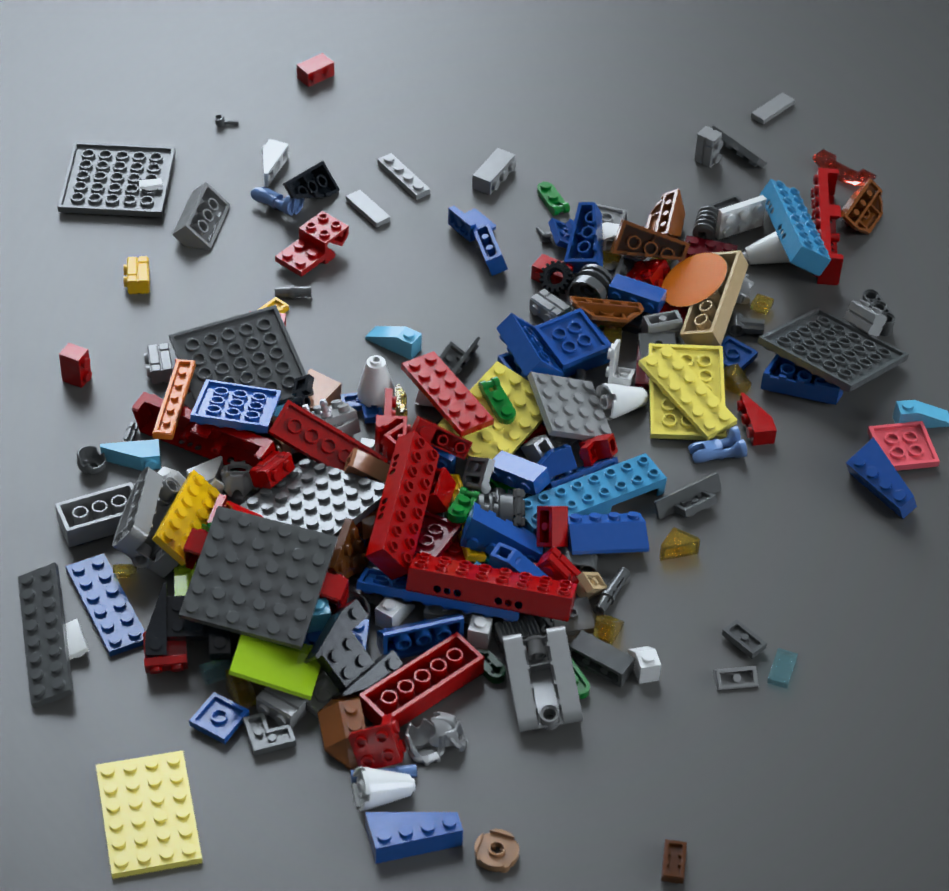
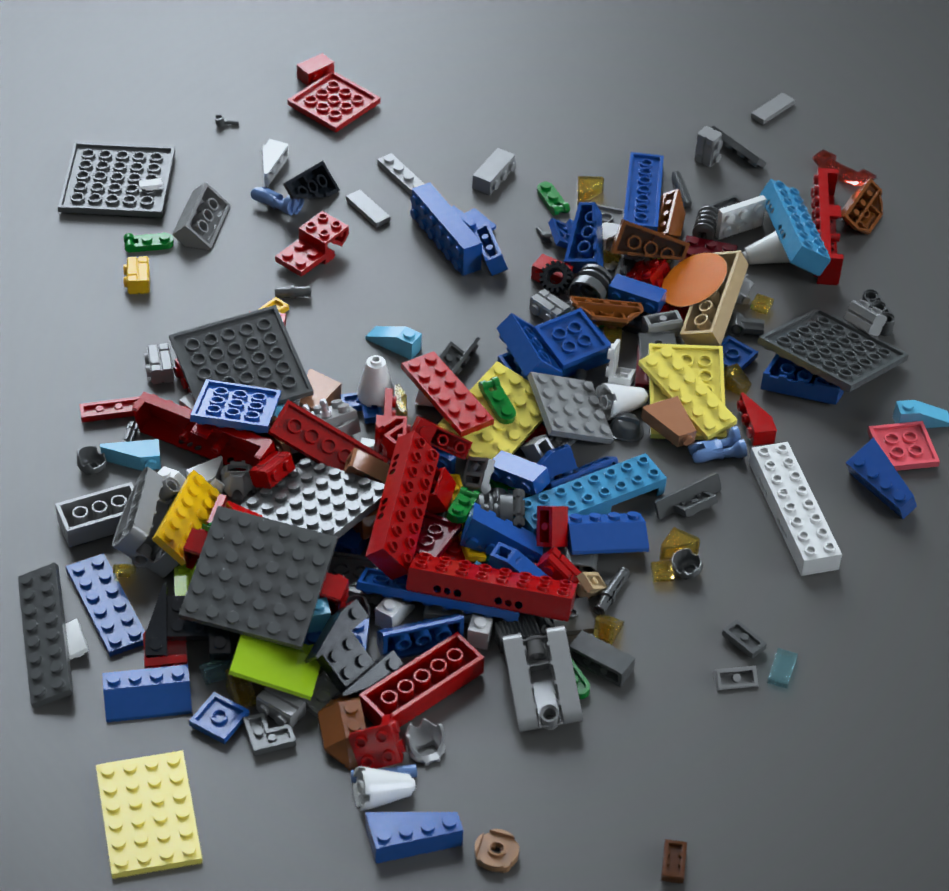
red brick [59,343,92,388] -> none
tile [153,359,196,440] -> none
black plate [292,374,314,407] -> none
reddish brown plate [328,518,369,578] -> none
light grey helmet [429,712,468,752] -> none
dark green beam [478,649,506,684] -> none
red brick [579,433,618,467] -> none
white slope [628,646,661,684] -> none
none -> plate [79,396,140,423]
none -> blue slope [102,664,192,723]
none -> green plate [124,232,174,253]
none -> plate [288,71,381,133]
none -> blue brick [410,182,482,276]
none -> clear yellow slope [577,176,604,205]
none -> dark grey piece [607,412,644,442]
none -> blue plate [623,152,664,231]
none -> nougat slope [641,396,696,447]
none -> clear yellow plate [651,561,674,582]
none -> dark grey axle [671,171,692,208]
none -> dark grey hair [671,548,703,580]
none -> white piece [749,442,842,576]

